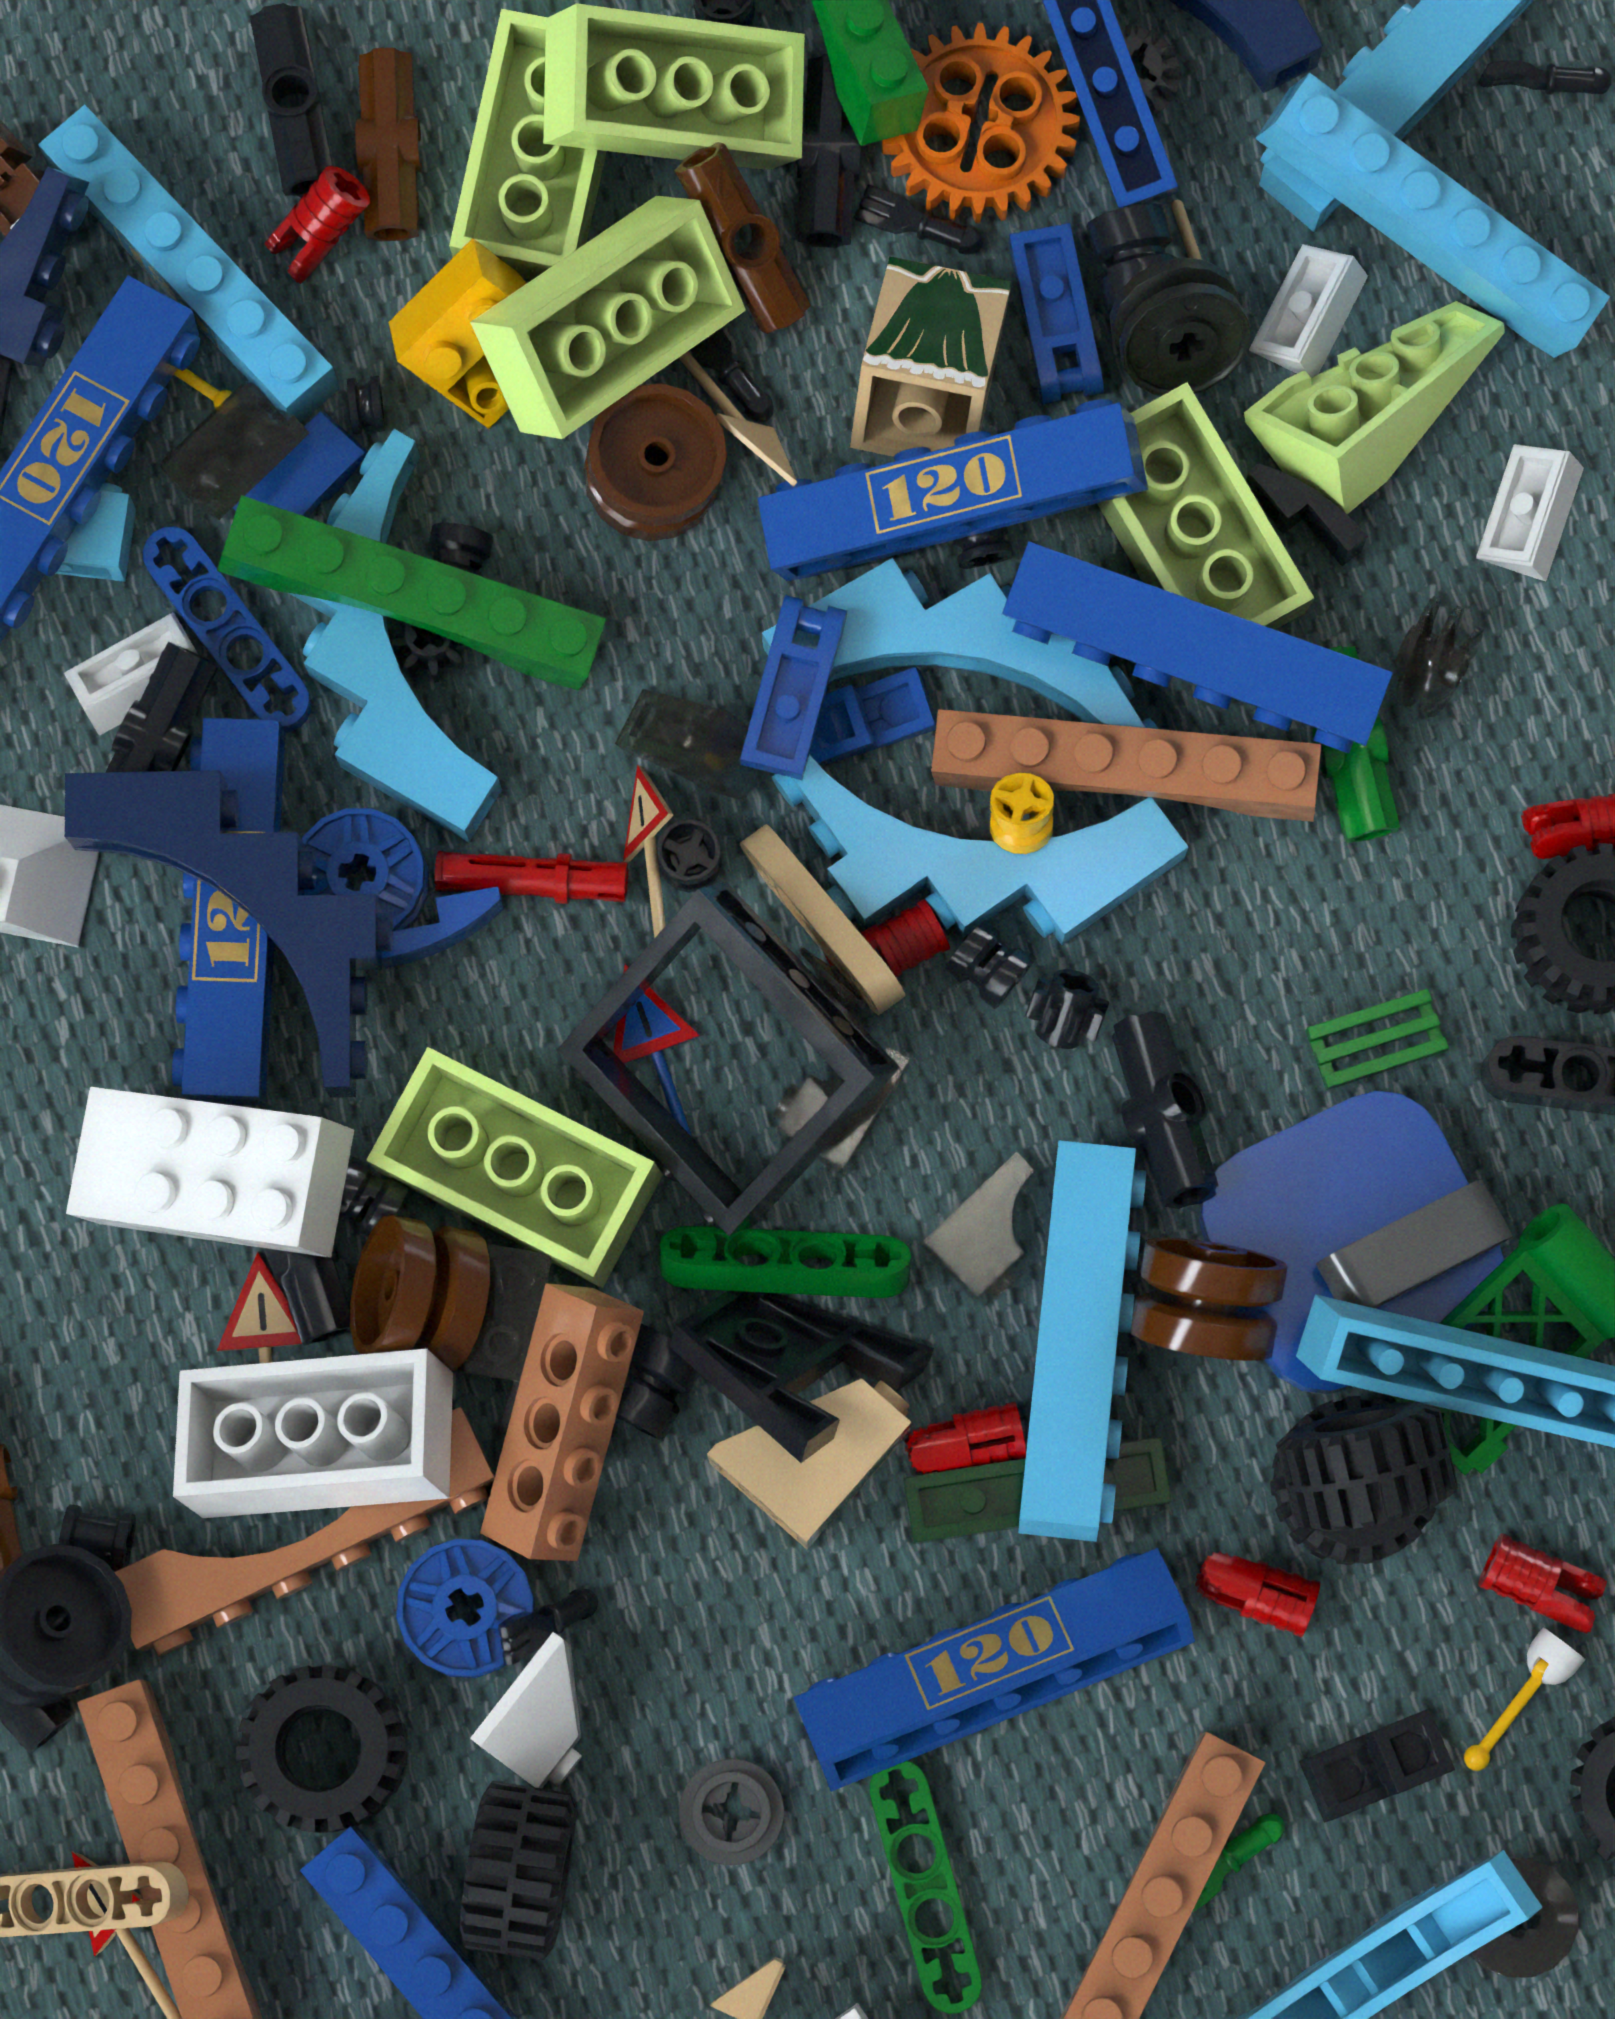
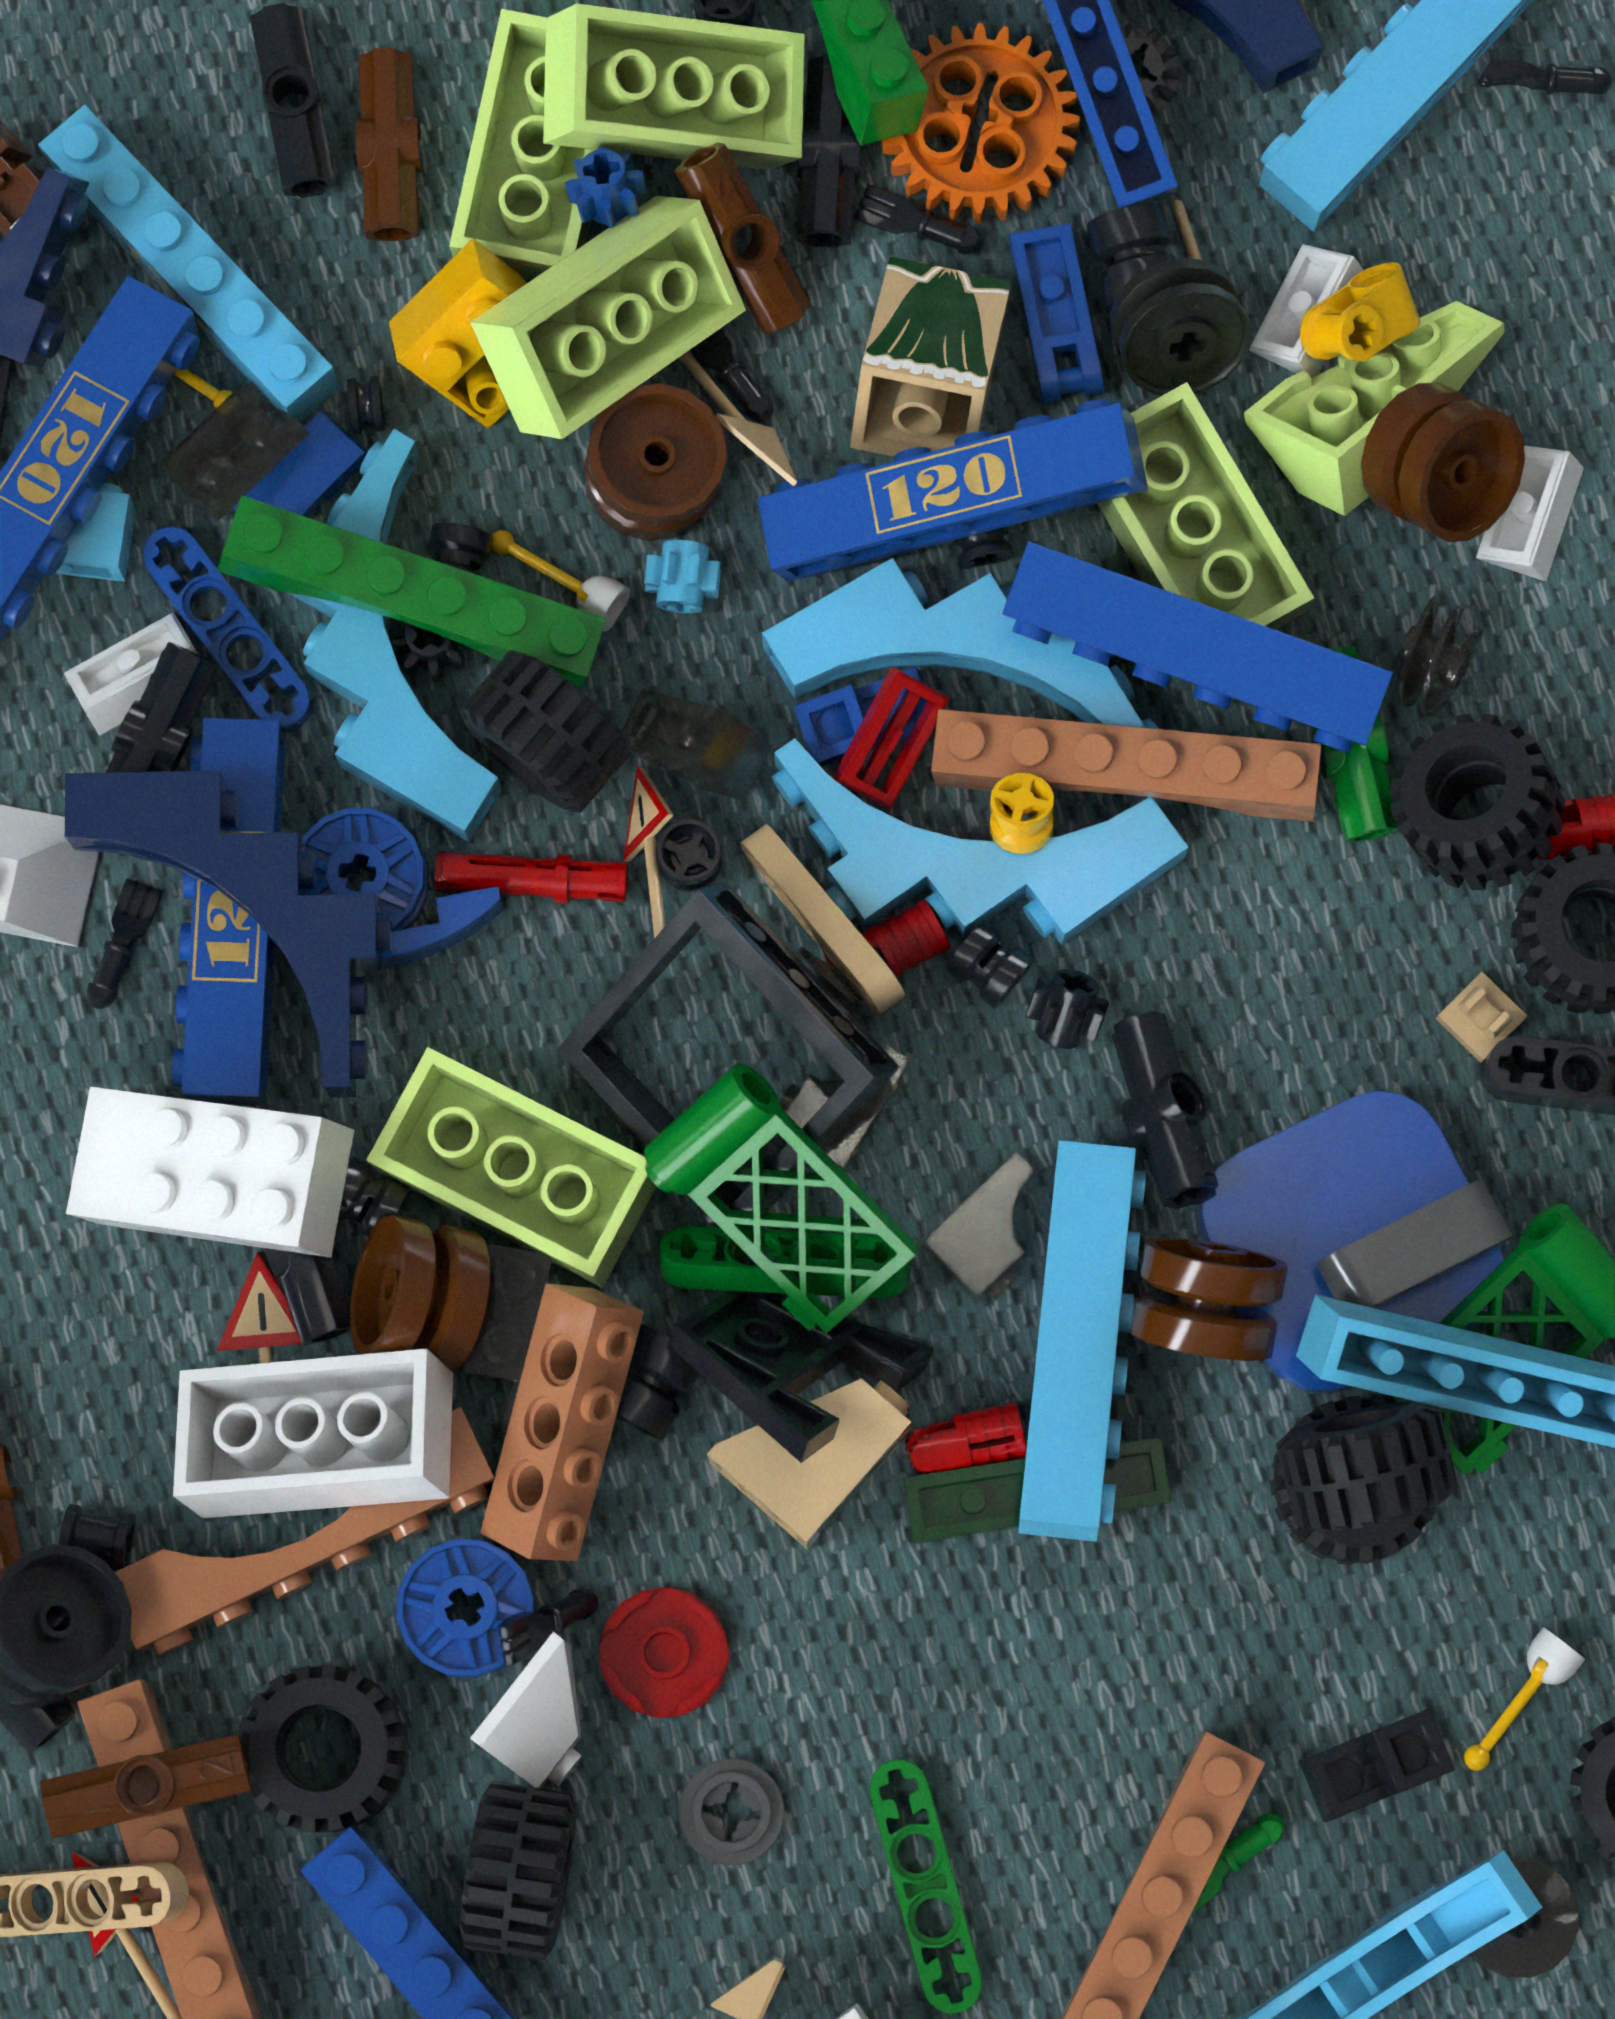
red hinge [264,166,370,284] -> none
piece [613,964,701,1137] -> none
blue plate [740,595,848,780] -> none
blue brick [793,1548,1195,1792] -> none
red hinge [1195,1551,1321,1638] -> none
black slope [1246,463,1368,566] -> none
medium azure brick [1255,72,1610,358] -> none
green tile [1305,989,1449,1090] -> none
red hinge [1478,1533,1607,1634] -> none
none -> reddish brown piece [40,1734,252,1839]
none -> black piece [87,878,163,1009]
none -> black tyre [459,650,631,813]
none -> hinge [492,530,630,631]
none -> blue gear [565,146,647,228]
none -> red tile [599,1587,729,1718]
none -> medium azure gear [644,540,721,614]
none -> green piece [644,1063,919,1334]
none -> red tile [832,667,950,811]
none -> yellow piece [1300,262,1421,362]
none -> reddish brown wheel [1361,382,1525,542]
none -> black tyre [1389,713,1566,890]
none -> tan tile [1435,972,1528,1063]

